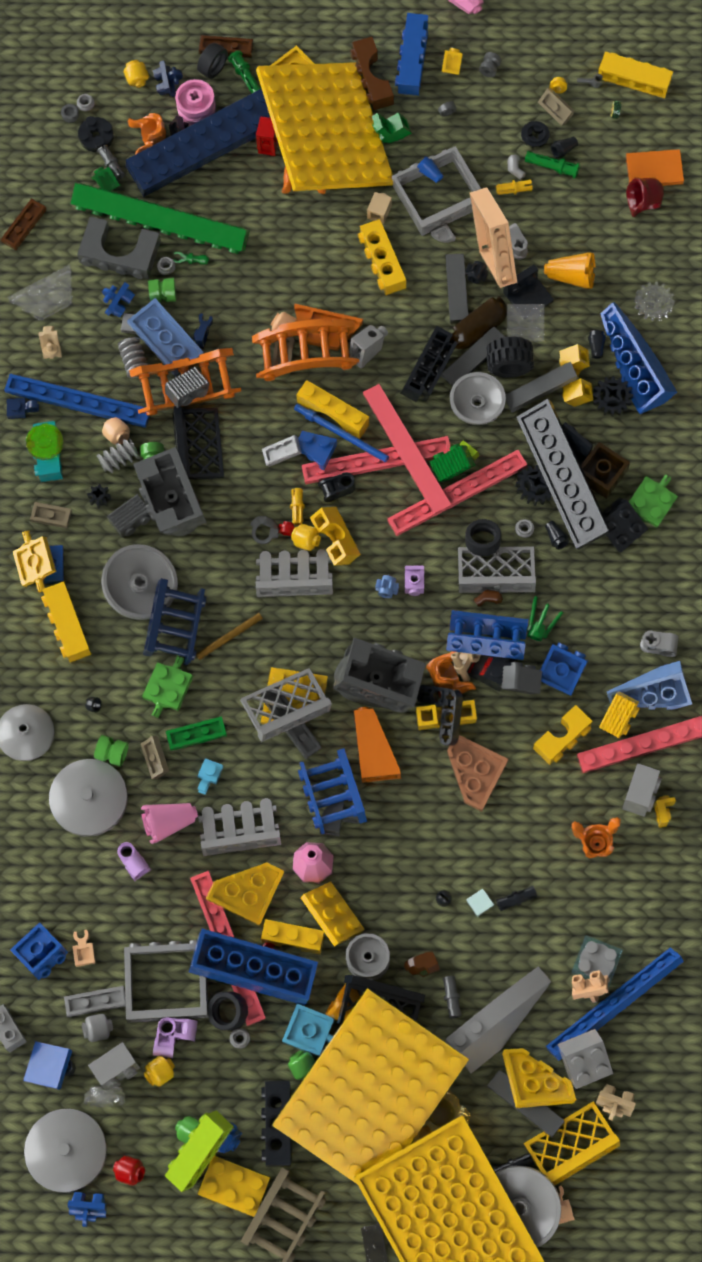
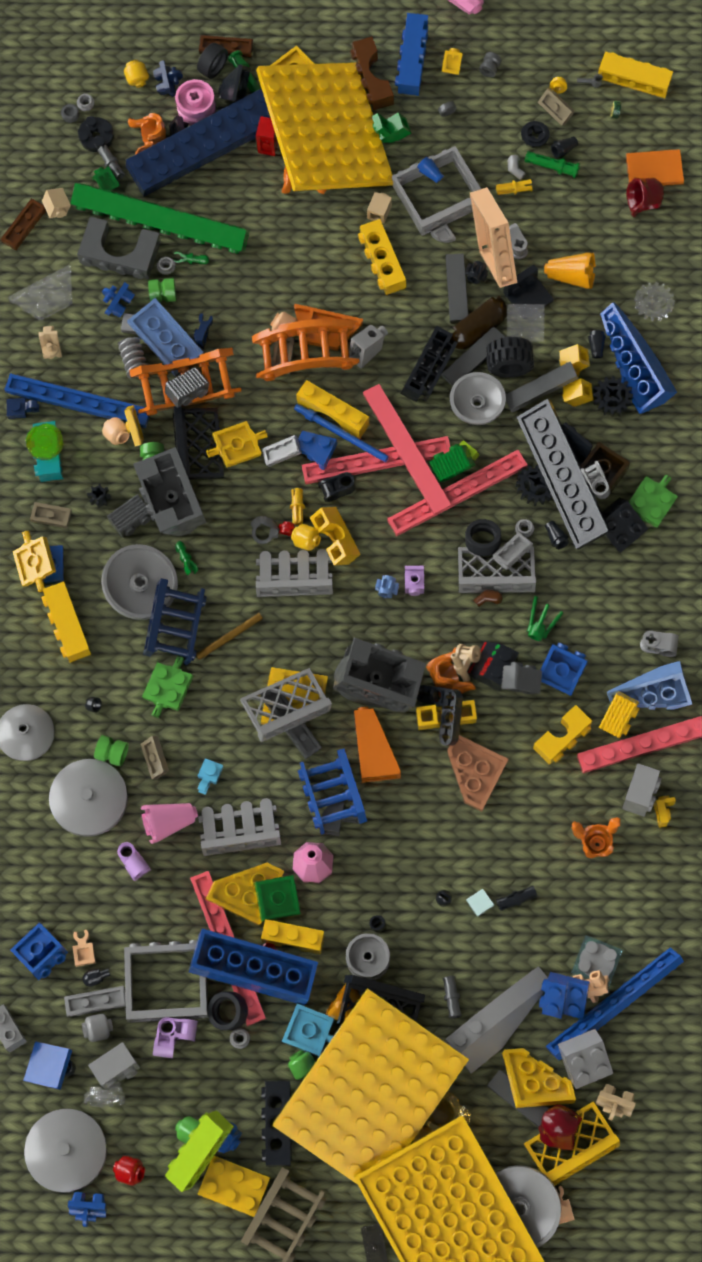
light grey piece [97,438,139,473] -> none
yellow head [144,1056,175,1087] -> none
green plate [165,716,227,751] -> none
yellow plate [301,881,365,947] -> none
reddish brown rock [404,951,440,977] -> none
blue fence [446,610,528,660] -> none
black pin [493,1152,534,1173] -> none
none -> tan brick [42,188,71,218]
none -> black cylinder [82,968,111,987]
none -> yellow plate [124,405,145,446]
none -> green piece [175,541,198,575]
none -> yellow plate [206,421,268,468]
none -> black slope [218,64,251,102]
none -> green tile [254,875,301,921]
none -> black hinge [369,915,386,933]
none -> light grey plate [493,532,533,570]
none -> dark red piece [538,1104,582,1150]
none -> blue plate [539,972,590,1019]
none -> light grey piece [580,461,610,499]

